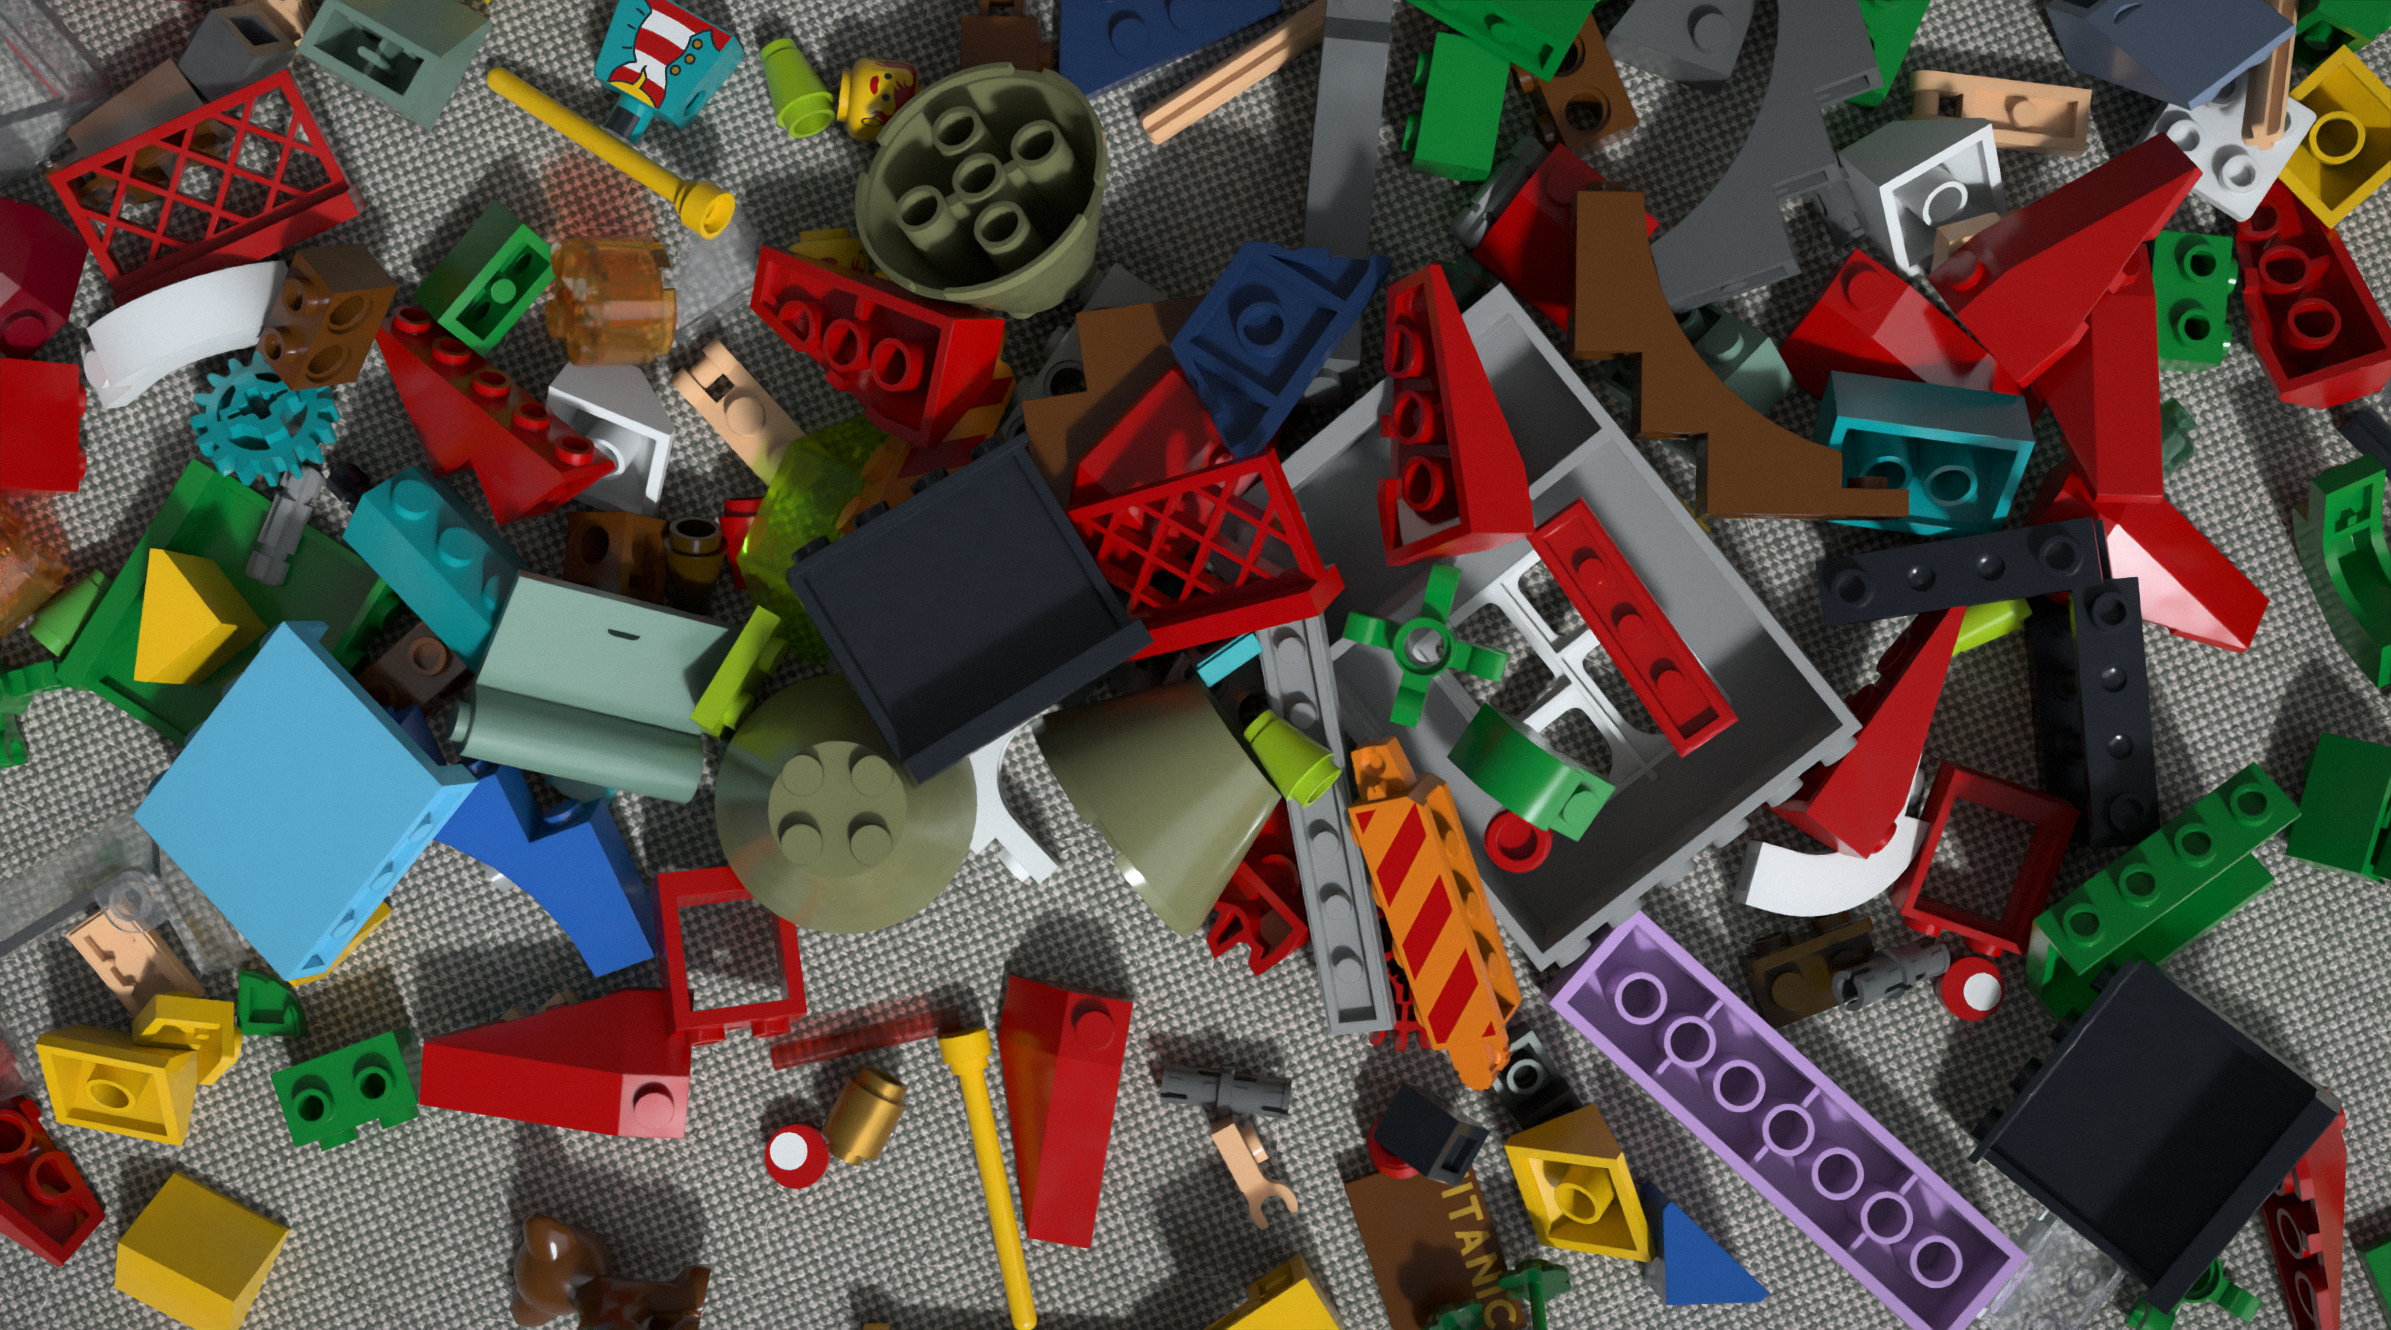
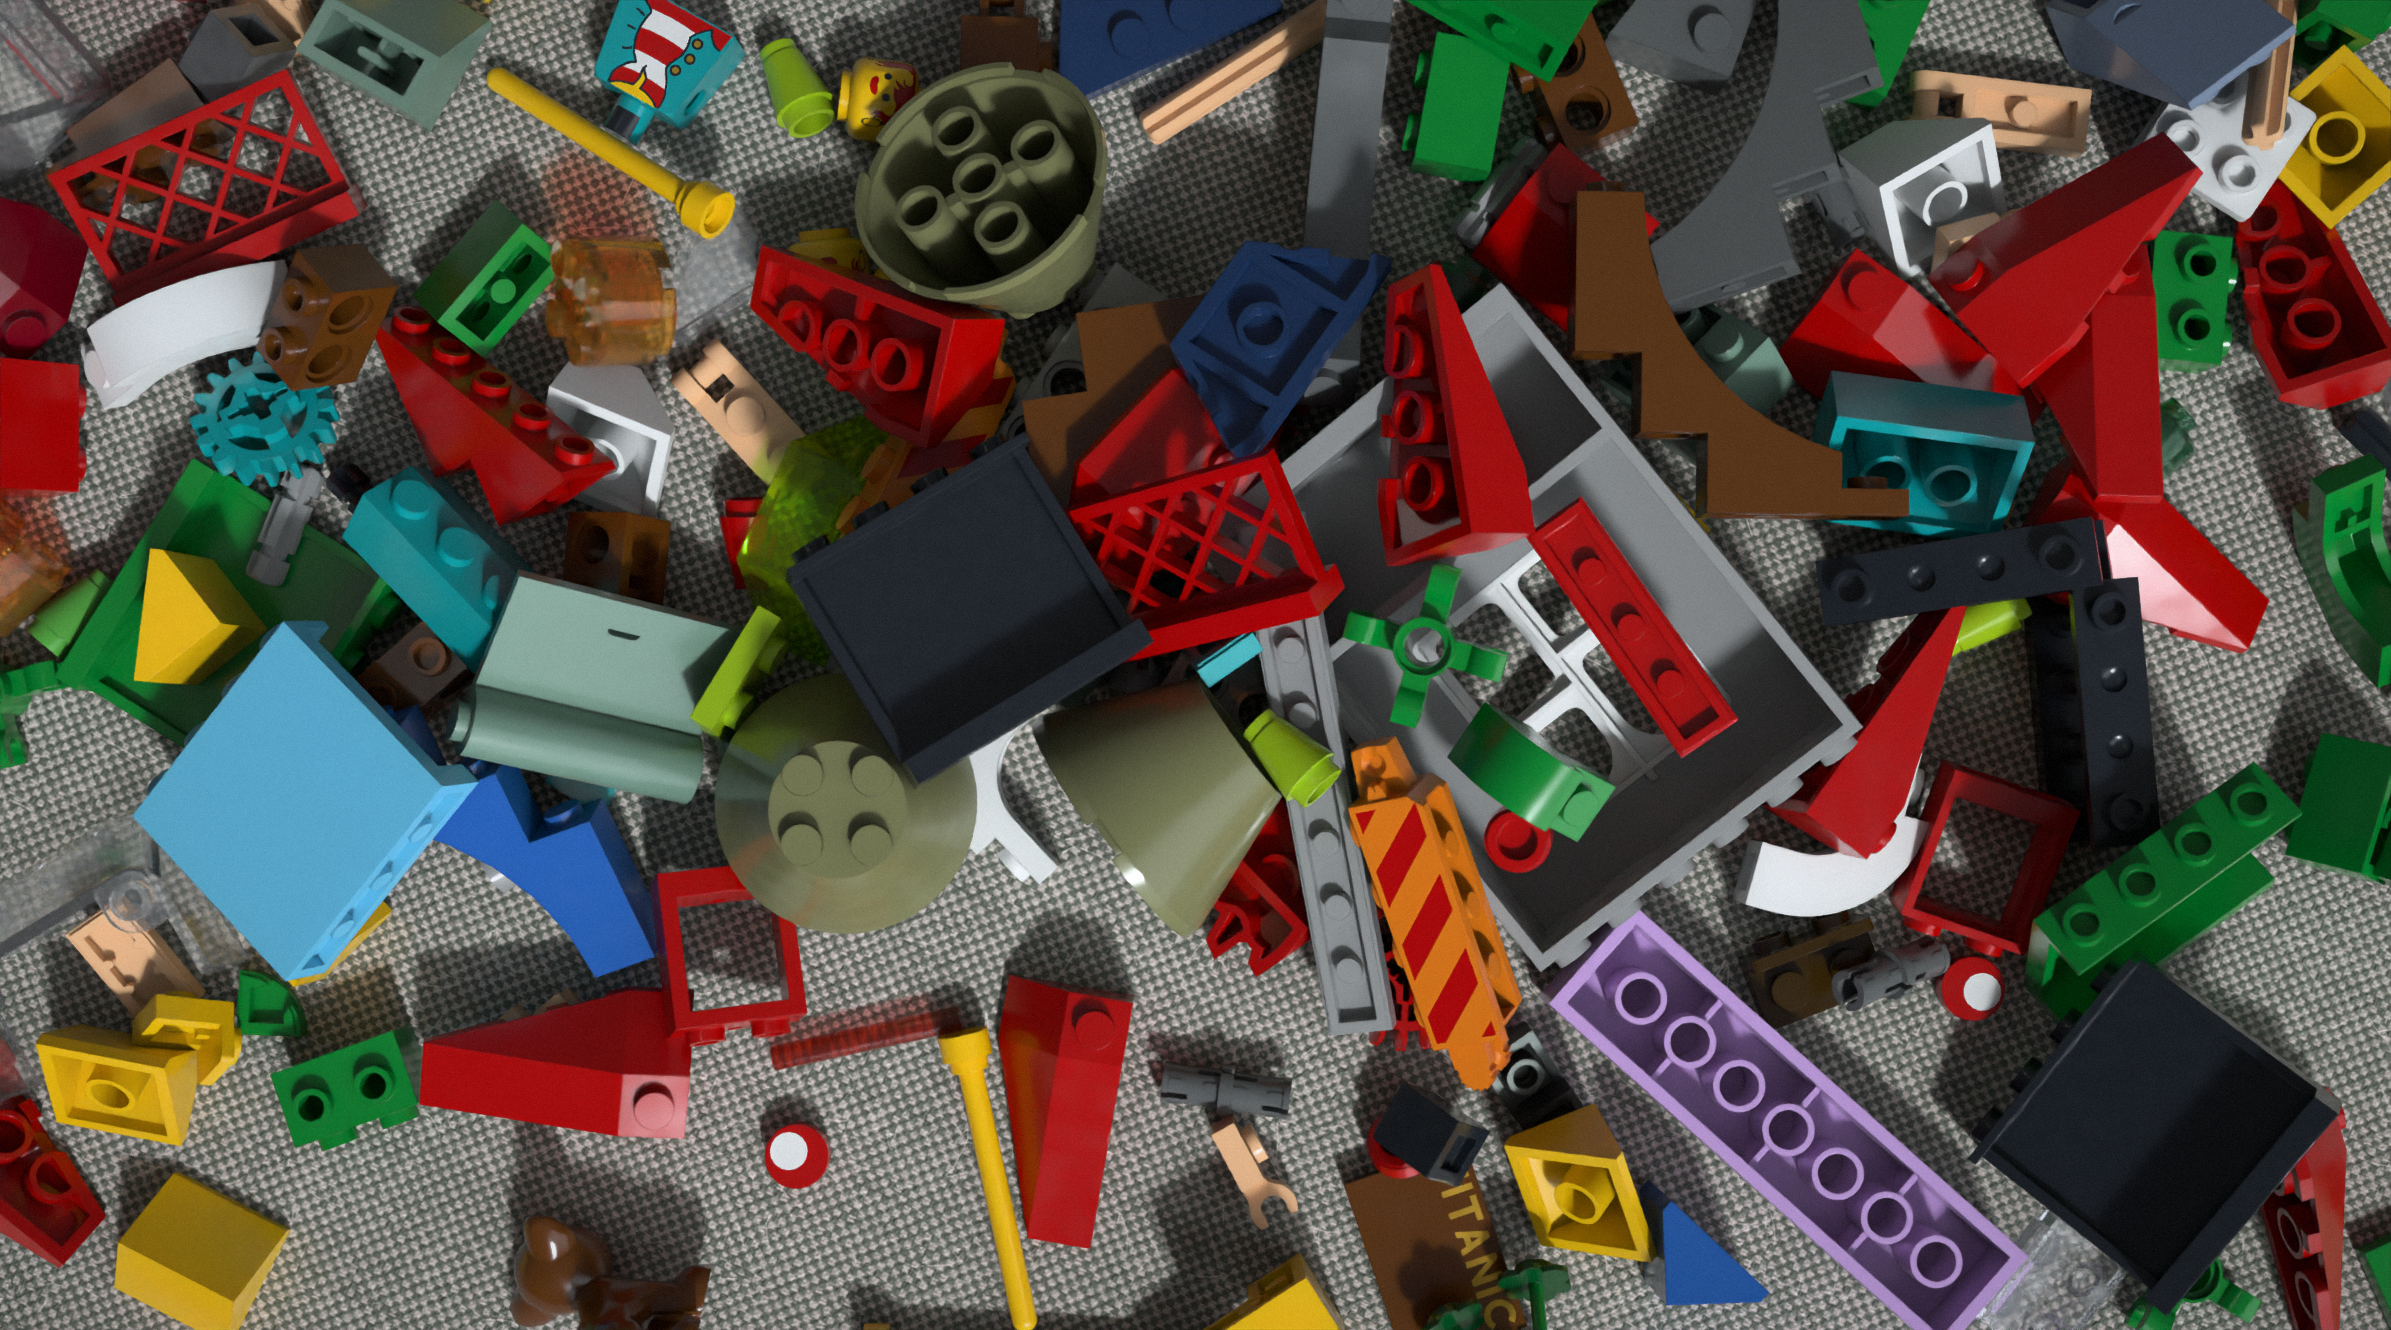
dark brown cone [662,517,728,616] -> none
pearl gold brick [820,1064,908,1166] -> none

